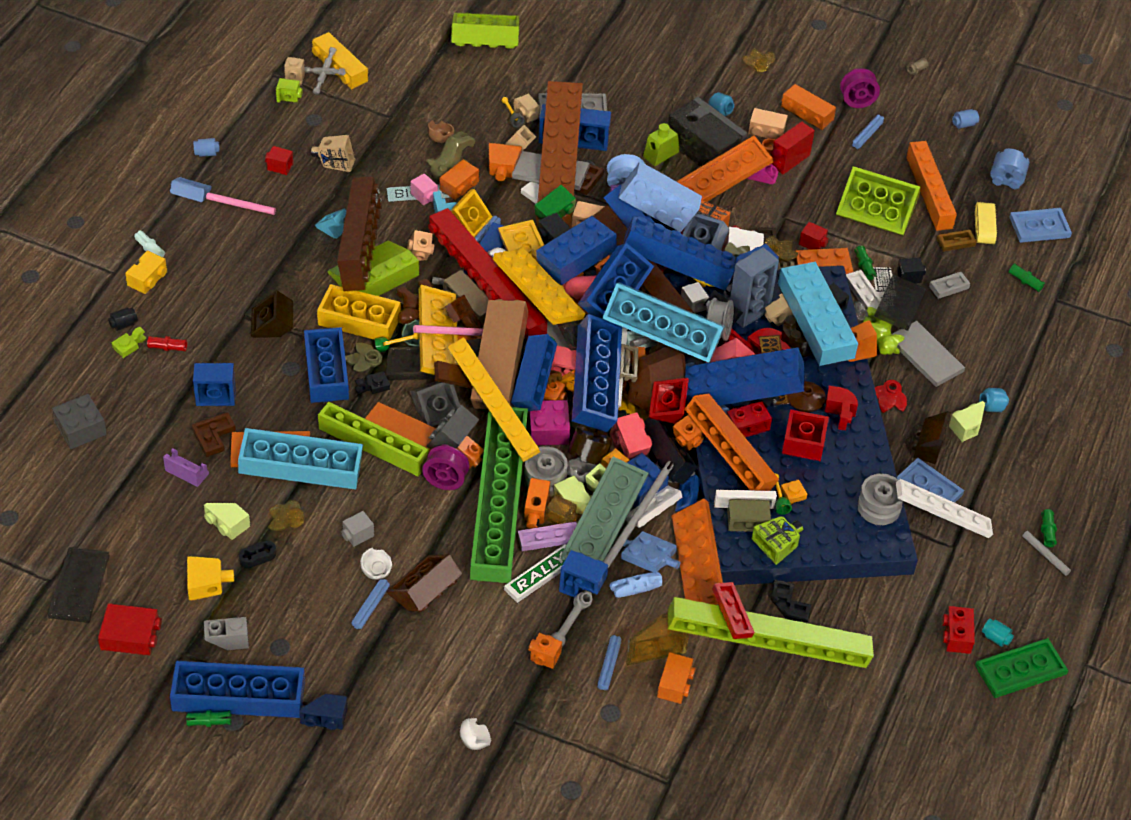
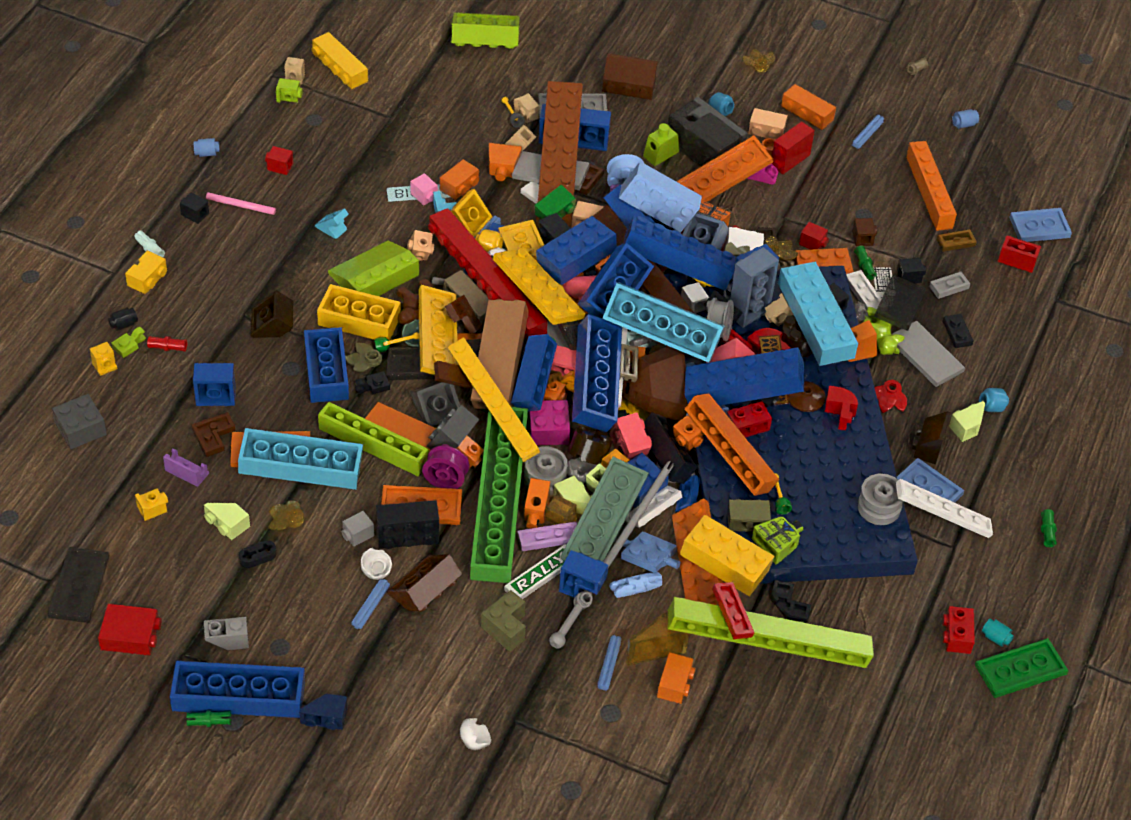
medium blue slope [170,177,211,202] -> none
yellow torso [187,556,234,600] -> none
light grey piece [305,47,346,95] -> none
tan torso [311,135,355,172] -> none
reddish brown brick [337,176,382,291] -> none
bright pink bar [413,325,483,336] -> none
olive animal [427,131,476,180] -> none
medium nougat hair [428,120,455,143] -> none
orange brick [528,633,562,669] -> none
red slope [649,378,689,424] -> none
white tile [714,490,777,509] -> none
light orange plate [780,480,808,504] -> none
red brick [782,409,829,461] -> none
lime slope [836,166,920,236] -> none
magenta wheel [840,68,880,108] -> none
light yellow beam [975,202,997,244] -> none
medium blue brick [991,149,1029,189] -> none
green pin [1008,263,1045,292] -> none
light grey bar [1022,531,1071,576] -> none
none -> yellow brick [90,342,118,376]
none -> yellow brick [135,488,168,521]
none -> black brick [180,192,209,224]
none -> black brick [376,500,439,549]
none -> orange tile [381,485,462,525]
none -> yellow head [475,229,503,252]
none -> olive brick [481,590,526,652]
none -> reddish brown slope [602,53,658,100]
none -> yellow brick [680,515,774,597]
none -> reddish brown brick [852,218,877,246]
none -> black plate [943,314,973,348]
none -> red brick [998,235,1041,273]

